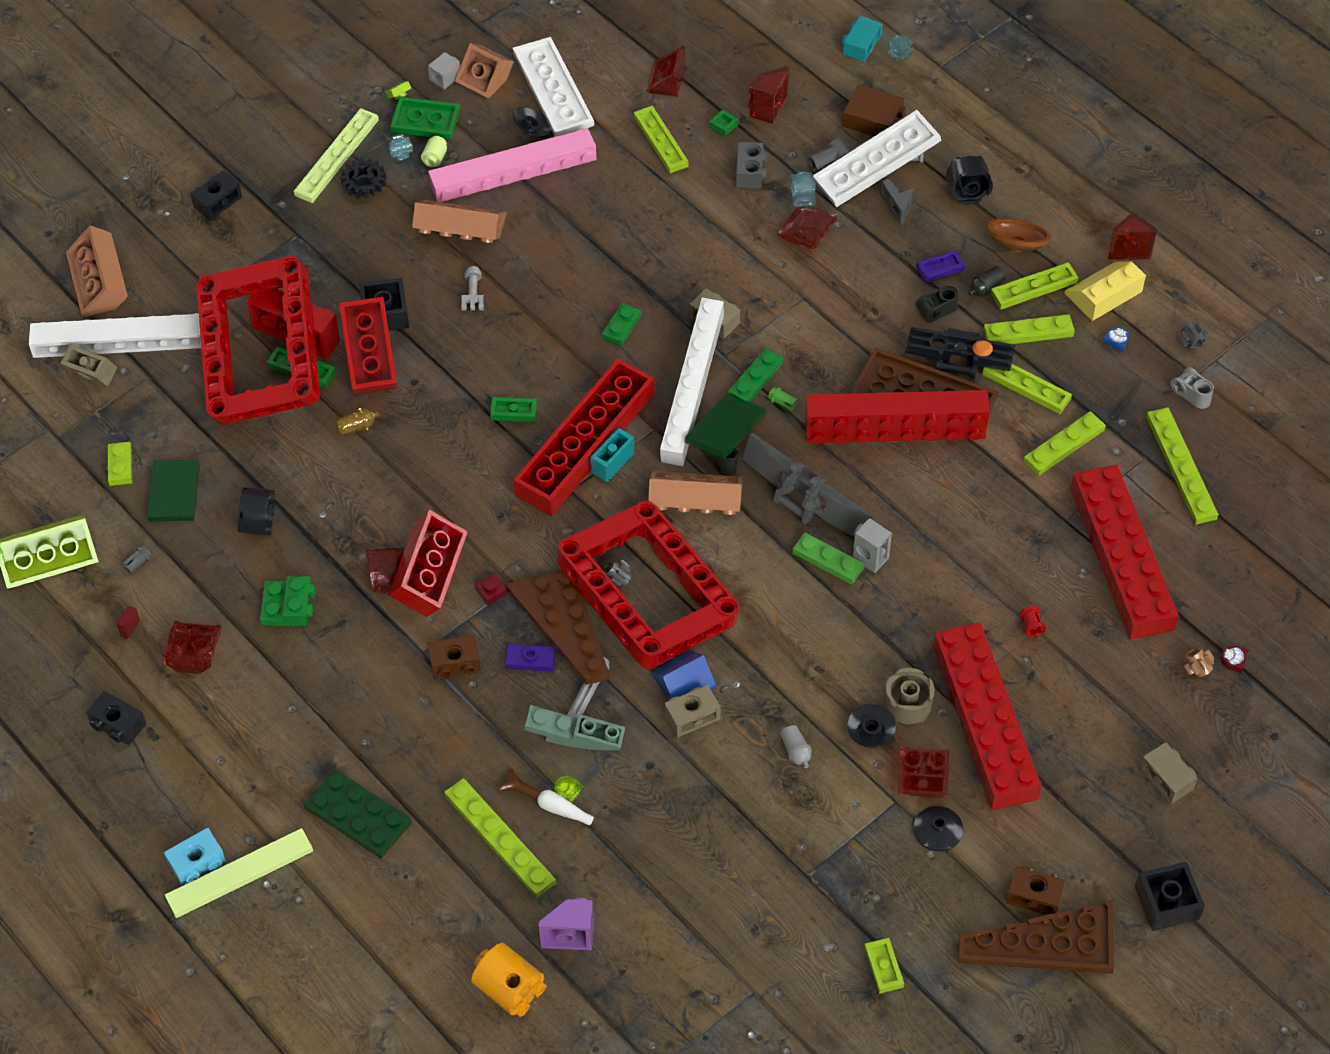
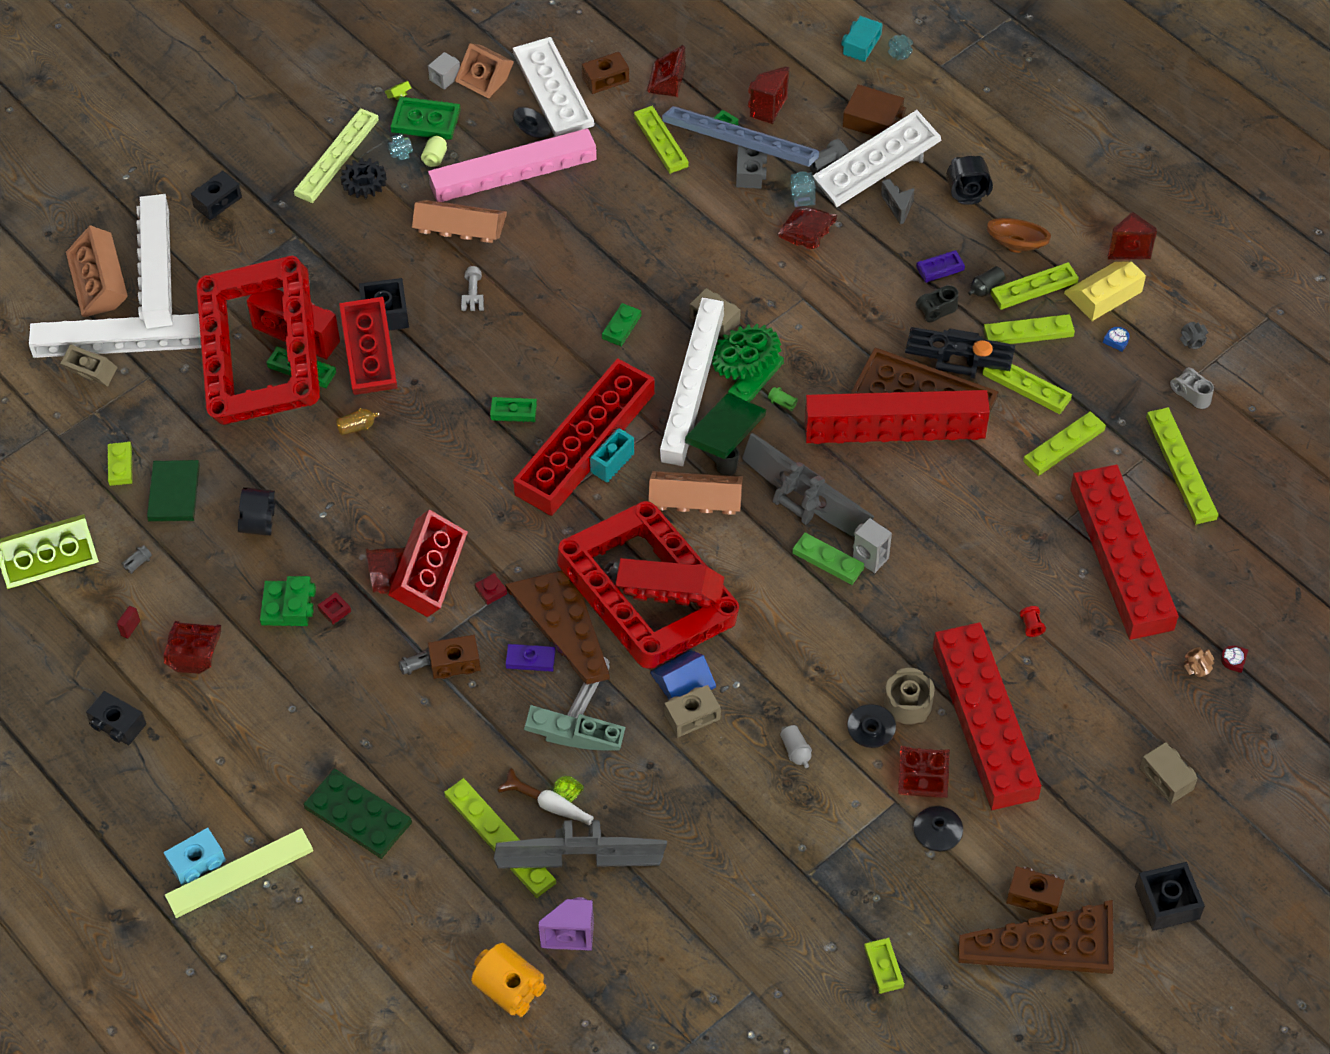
none -> white brick [137,194,172,328]
none -> dark red plate [317,592,351,625]
none -> dark grey pin [398,650,430,675]
none -> dark grey piece [494,820,667,868]
none -> reddish brown brick [582,51,629,94]
none -> red brick [616,558,725,607]
none -> sand blue tile [662,106,819,167]
none -> green gear [712,324,782,380]

